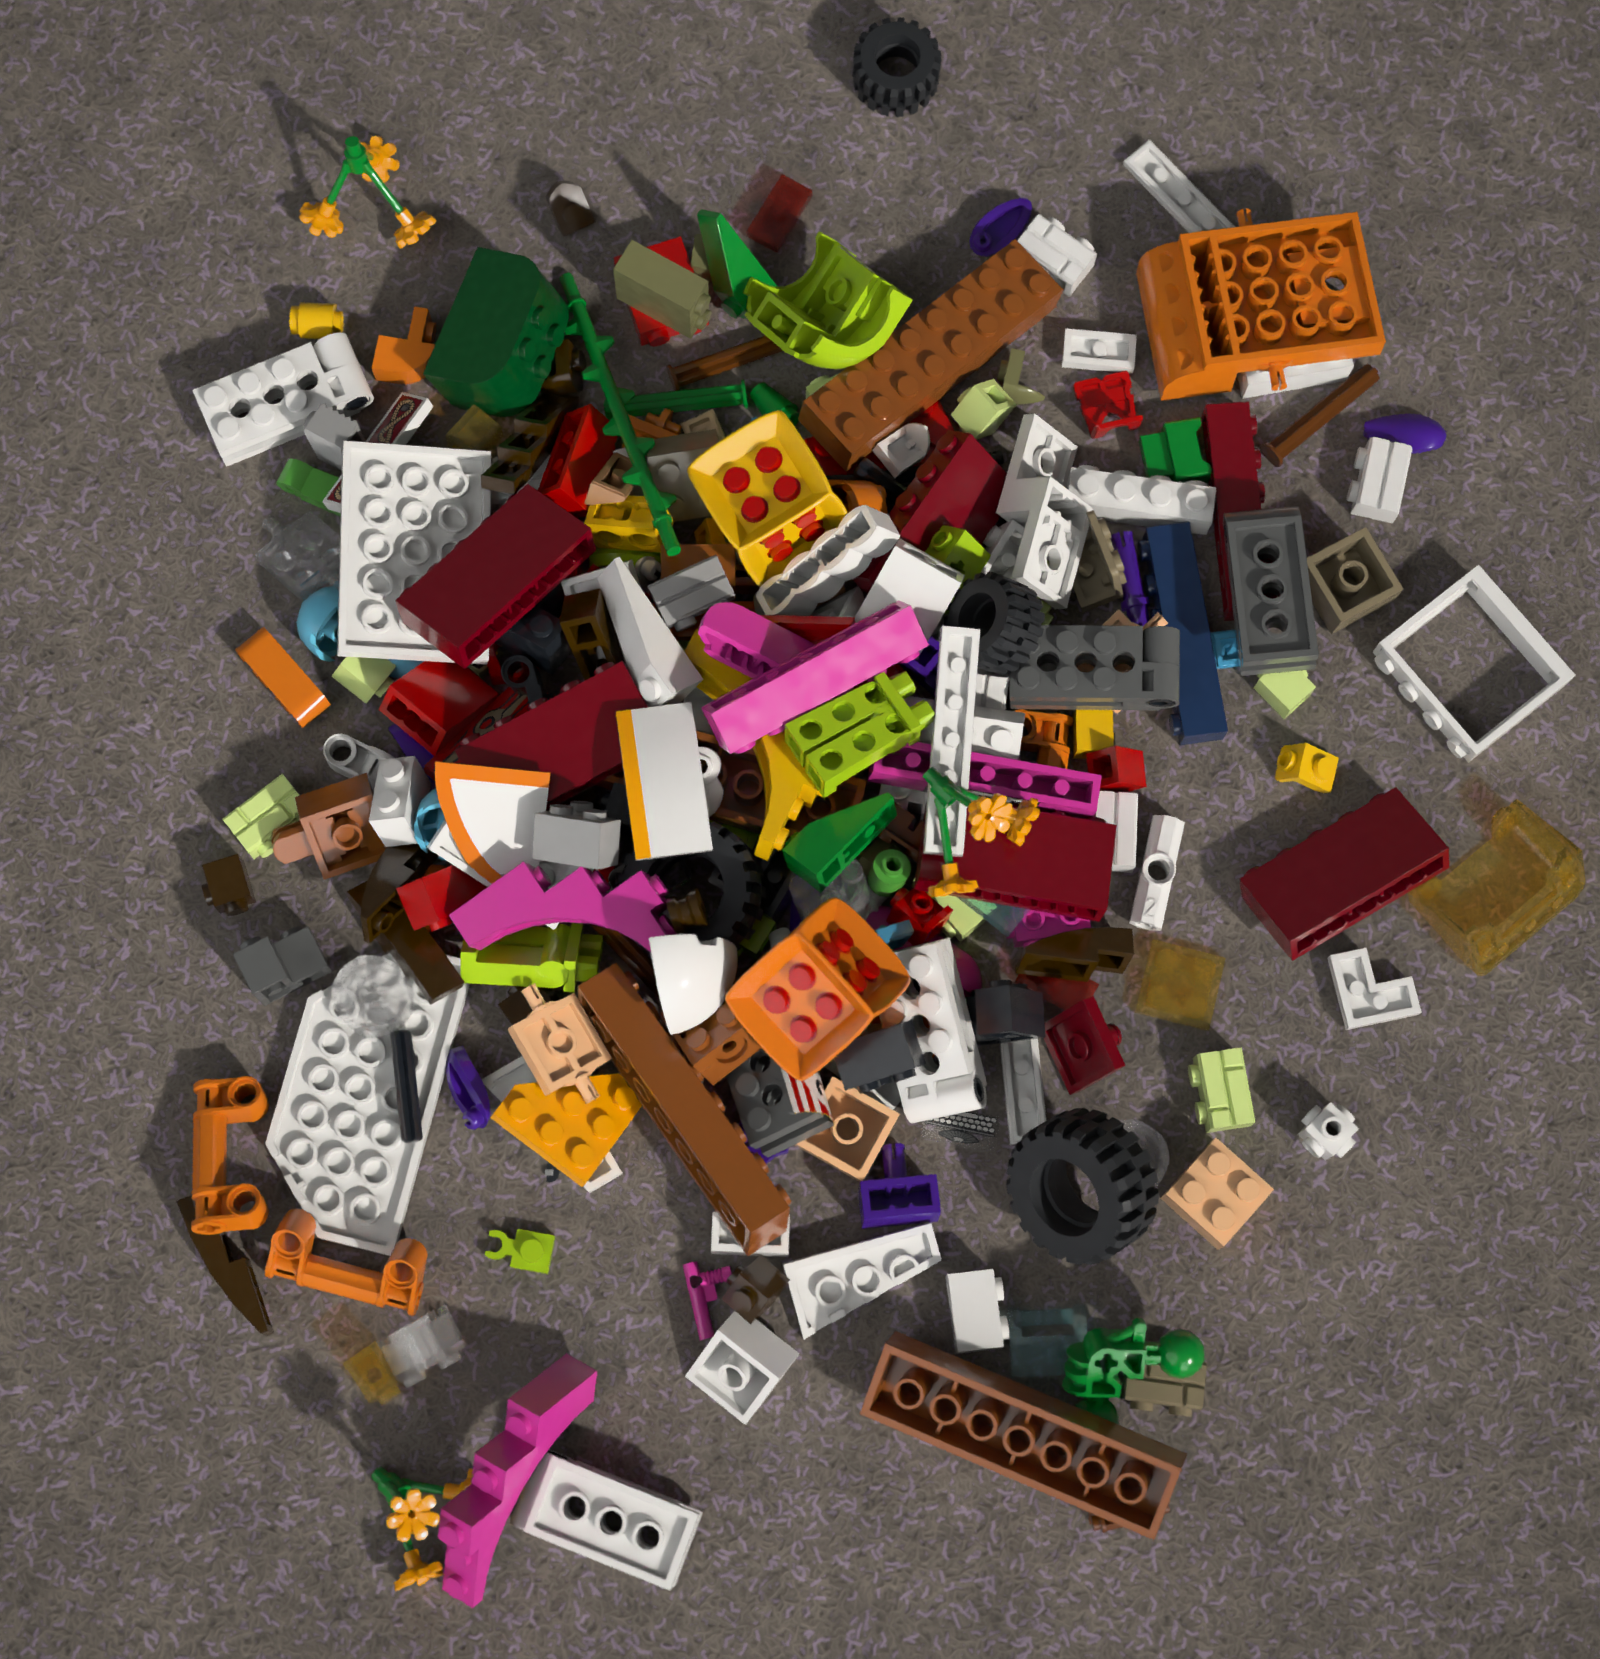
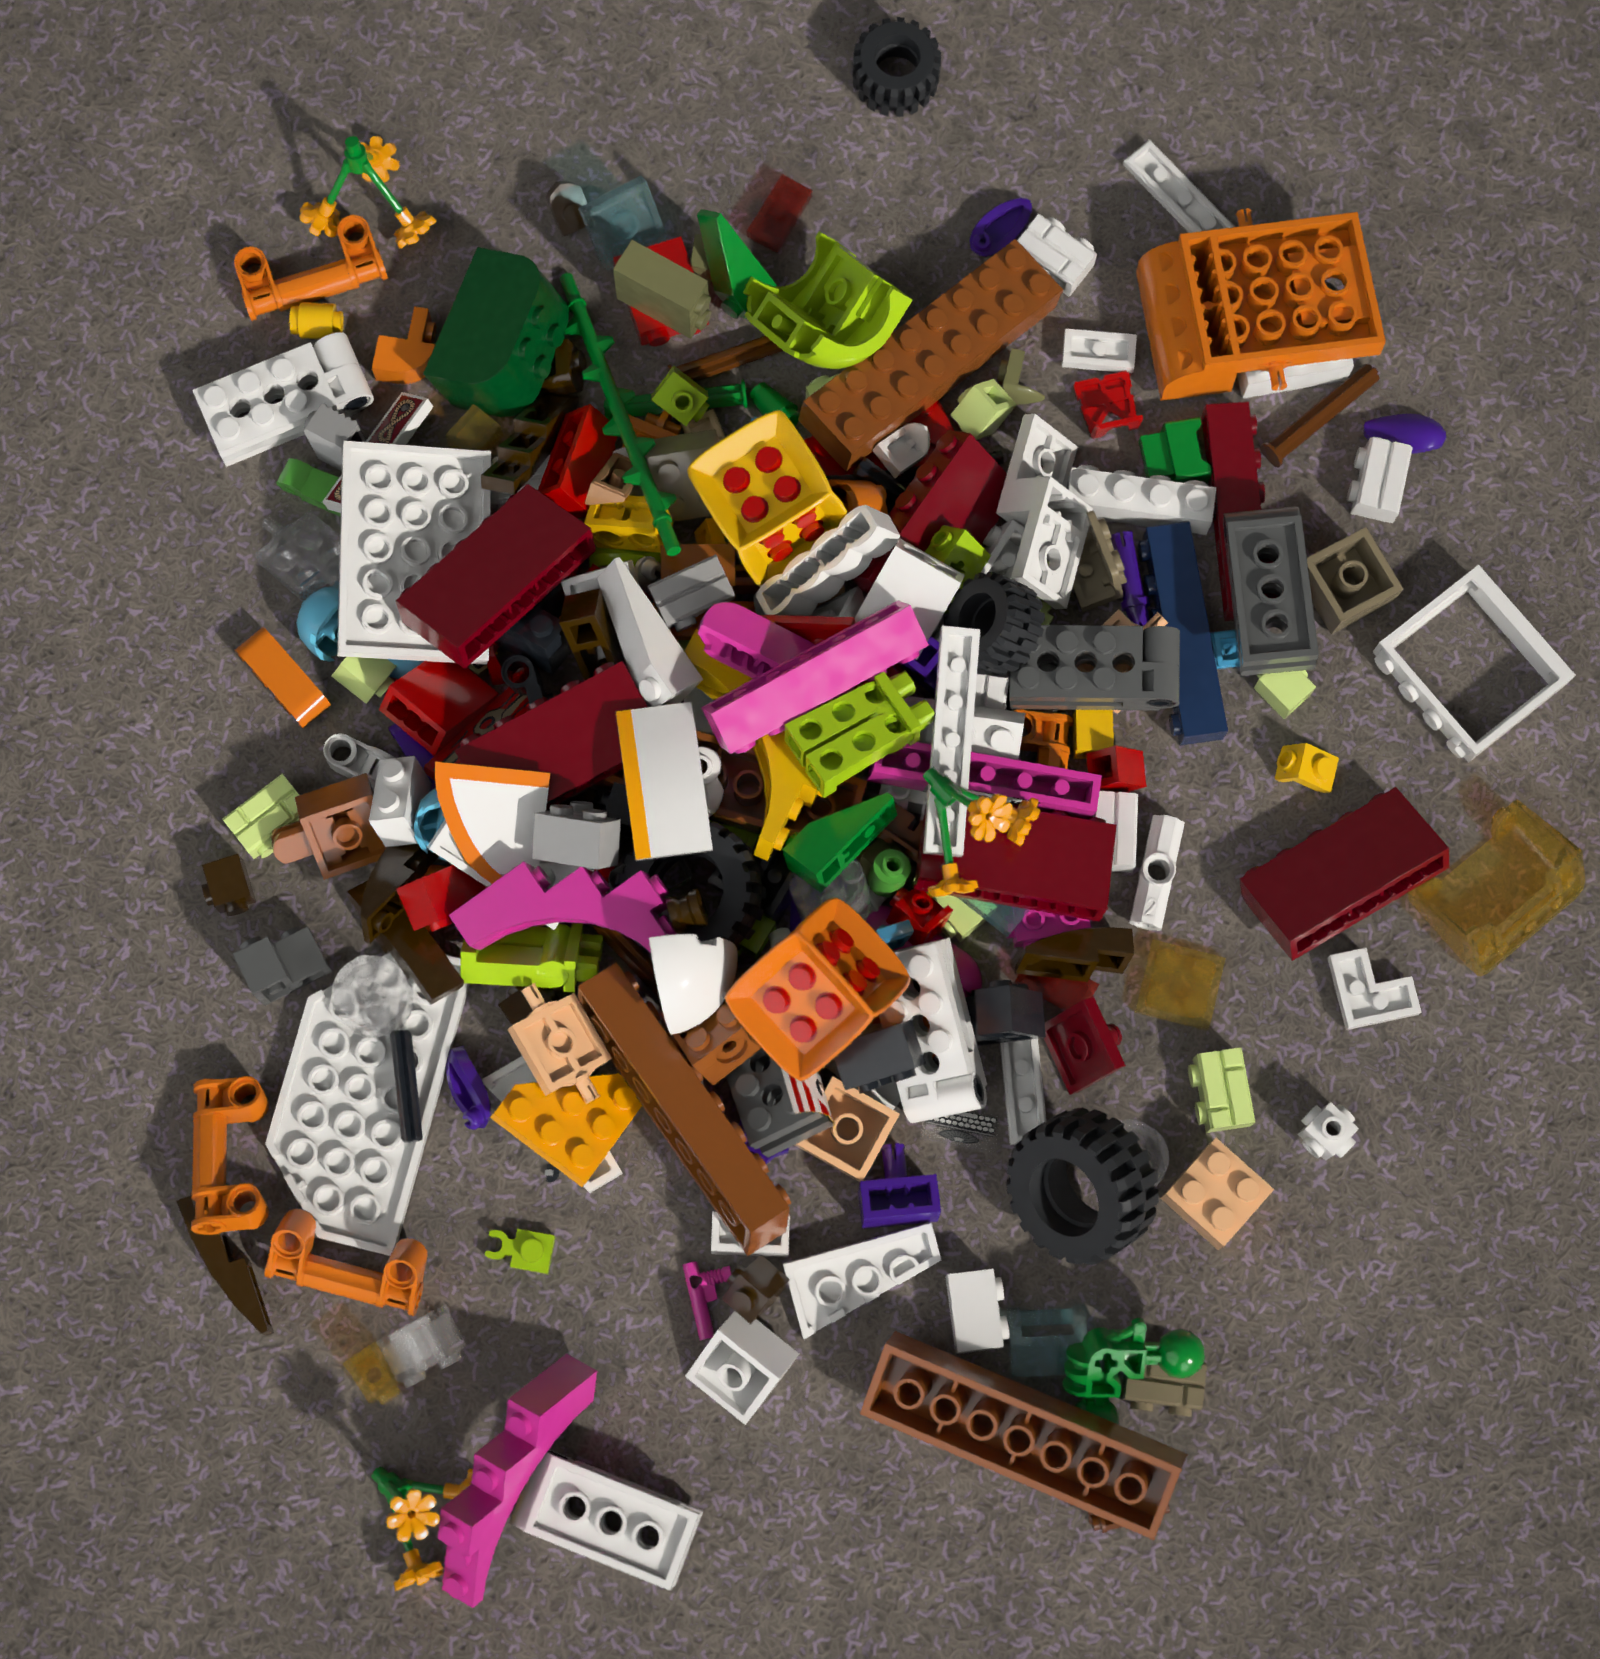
none -> orange piece [234,215,388,321]
none -> clear light blue tile [578,175,668,271]
none -> lime brick [651,365,709,426]

